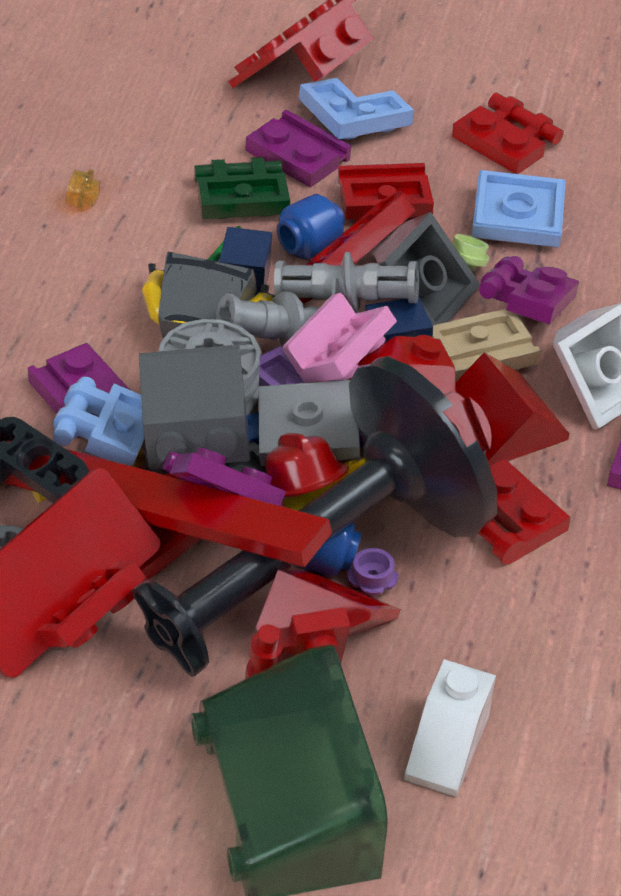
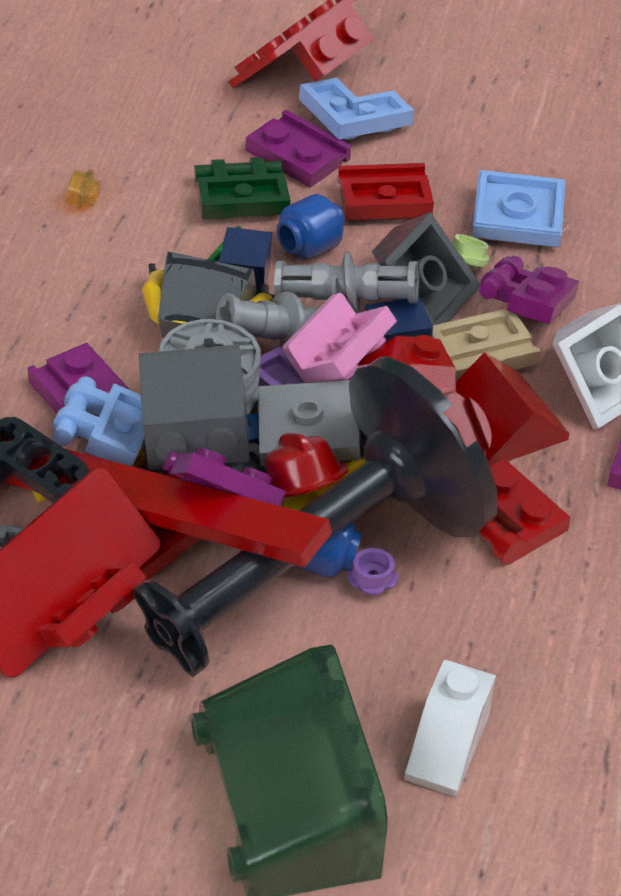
red plate [245,607,350,696] -> none
slope [255,570,401,637] -> none
red beam [299,191,415,304] -> none
red plate [452,92,564,174] -> none

